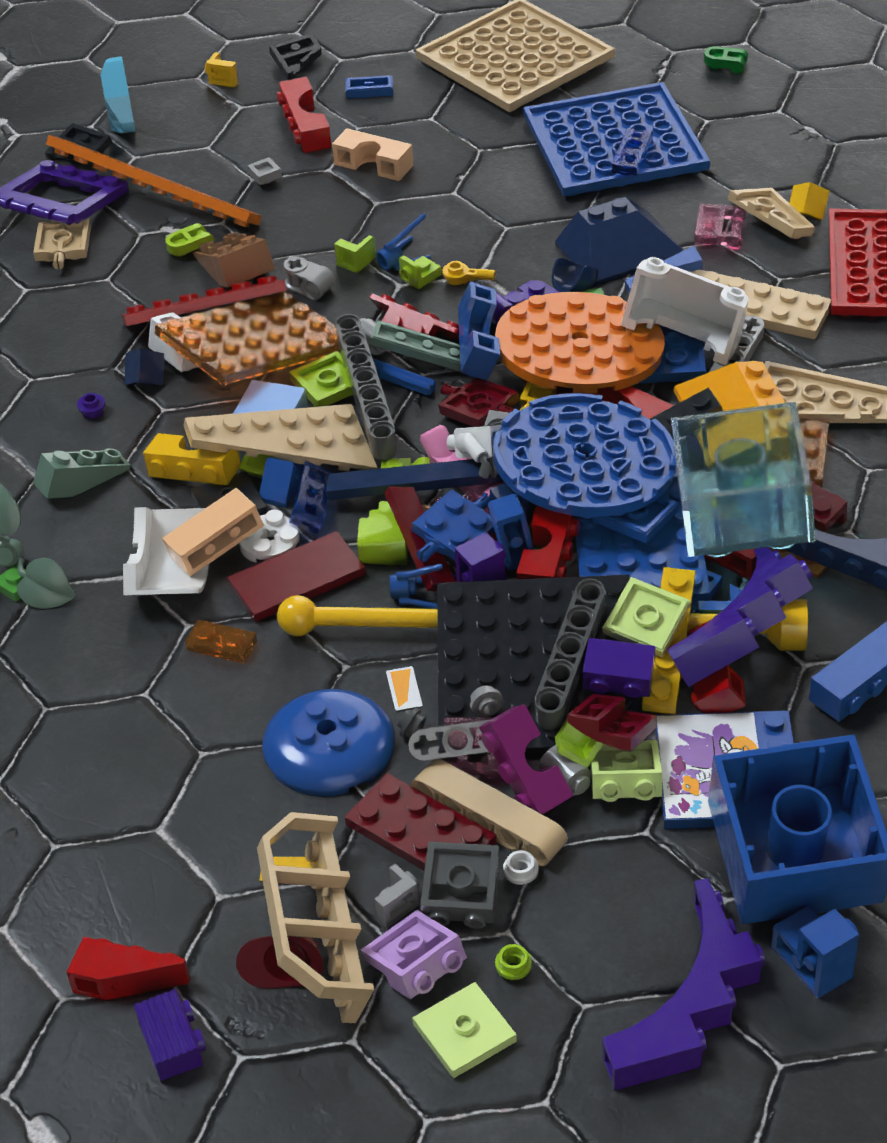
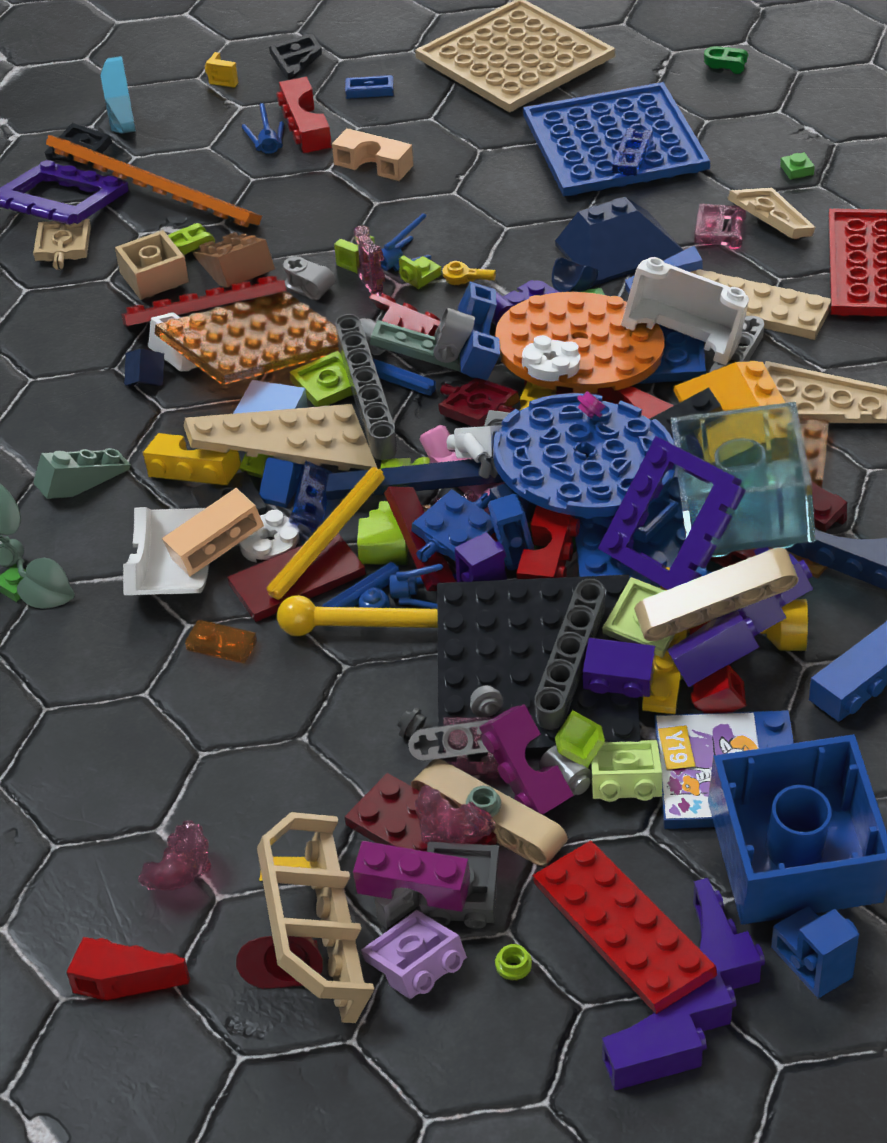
dark purple plate [77,393,106,419] -> none
dark purple brick [134,989,206,1081] -> none
light grey plate [247,157,282,185] -> none
blue brick [262,689,395,796] -> none
sticker [386,666,423,711] -> none
yellowish green plate [412,982,517,1079] -> none
white plate [503,850,539,885] -> none
dark red slope [567,693,657,751] -> none
yellow panel [789,182,830,220] -> none
none -> tan brick [115,230,189,300]
none -> clear pink hair [138,820,211,891]
none -> blue plant [242,103,284,154]
none -> yellow axle [267,467,385,600]
none -> blue axle [322,562,400,607]
none -> magenta arch [353,841,470,912]
none -> clear pink plate [354,225,385,296]
none -> blue plate [359,587,390,608]
none -> clear pink hair [415,785,496,844]
none -> light grey piece [433,308,475,363]
none -> sand green plate [466,785,501,819]
none -> white plate [522,335,580,381]
none -> red plate [532,840,717,1014]
none -> dark pink plate [577,391,606,418]
none -> dark purple hinge [598,436,746,590]
none -> tan beam [634,548,798,641]
none -> yellow sticker [658,725,695,770]
none -> bright green plate [780,153,815,180]

